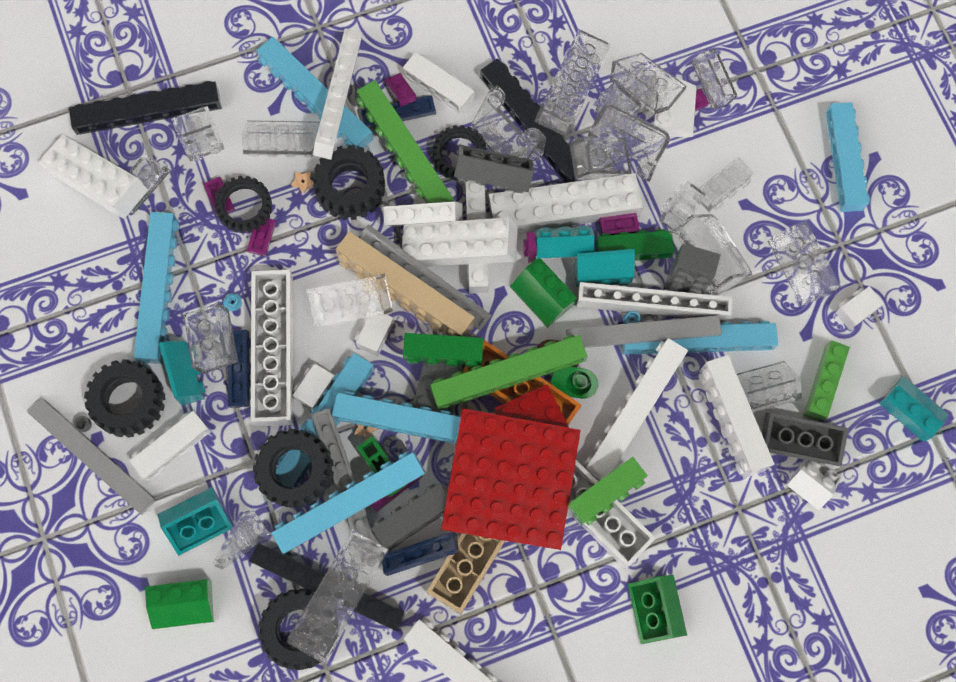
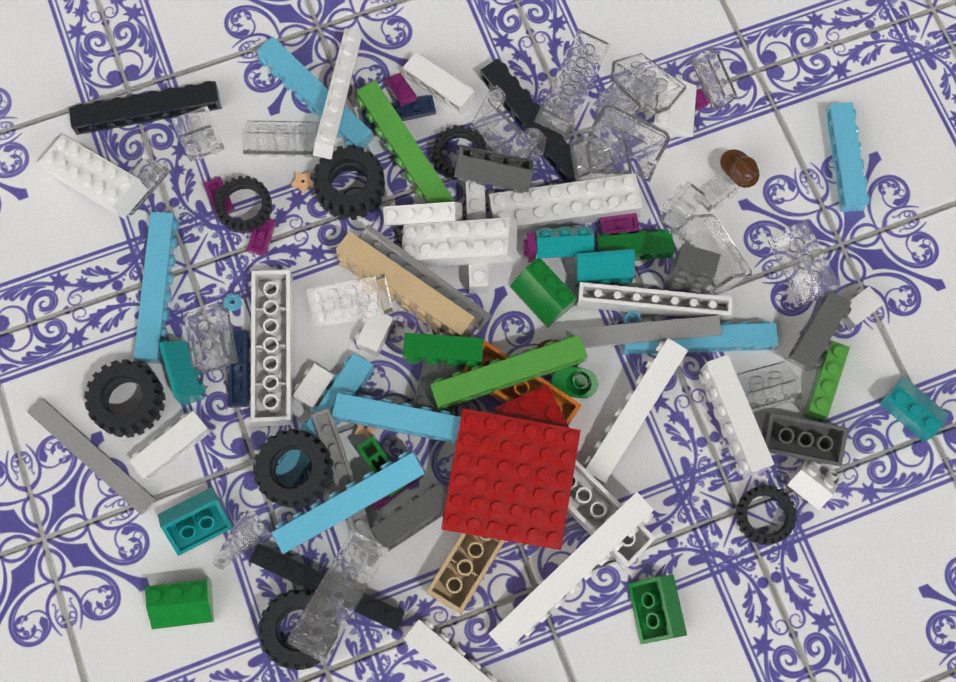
dark grey hinge [74,416,92,432] -> none
dark blue plate [382,532,459,576] -> none
bright green brick [568,457,648,526] -> none
none -> white brick [489,492,654,652]
none -> reddish brown piece [720,149,760,188]
none -> black tyre [735,485,797,545]
none -> dark grey brick [787,291,852,371]

